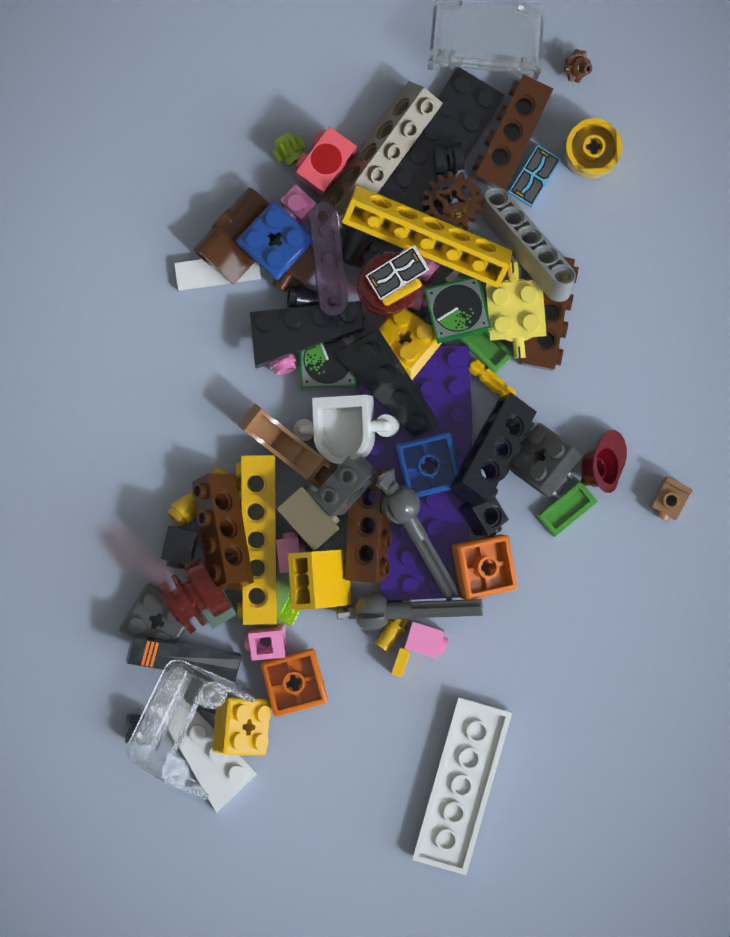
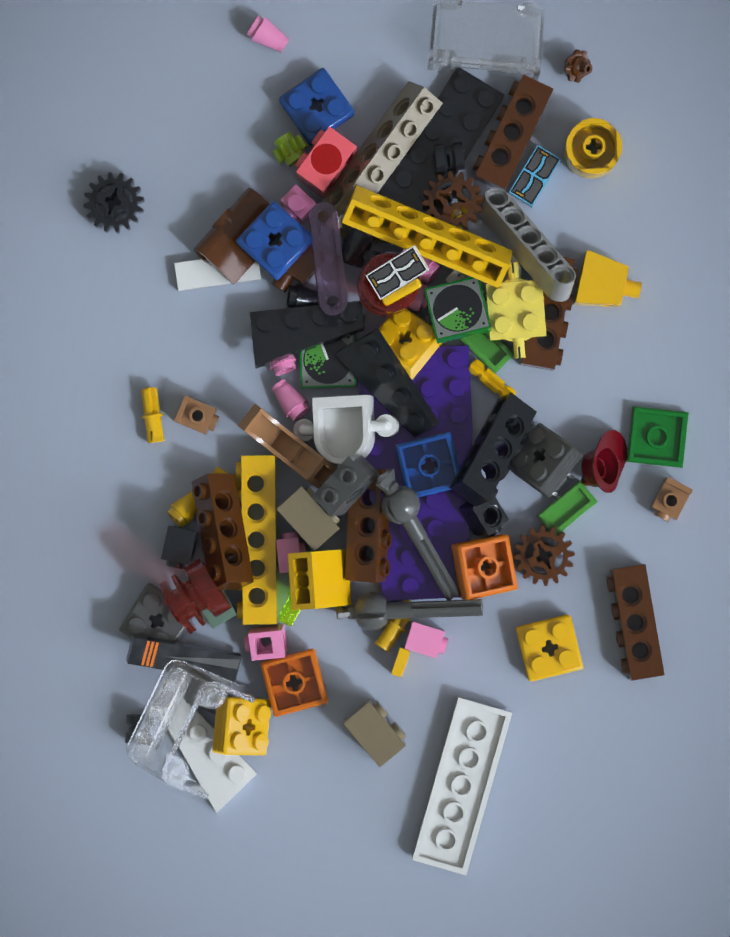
none -> black gear [83,172,145,234]
none -> yellow axle [141,387,165,443]
none -> medium nougat brick [174,395,220,435]
none -> bright pink cone [246,15,289,53]
none -> bright pink cone [272,379,310,422]
none -> blue brick [279,68,354,145]
none -> dark tan brick [343,699,406,767]
none -> reddish brown gear [513,524,575,586]
none -> yellow brick [516,614,583,682]
none -> yellow torso [573,250,642,307]
none -> reddish brown brick [606,564,665,681]
none -> green tile [626,406,689,468]

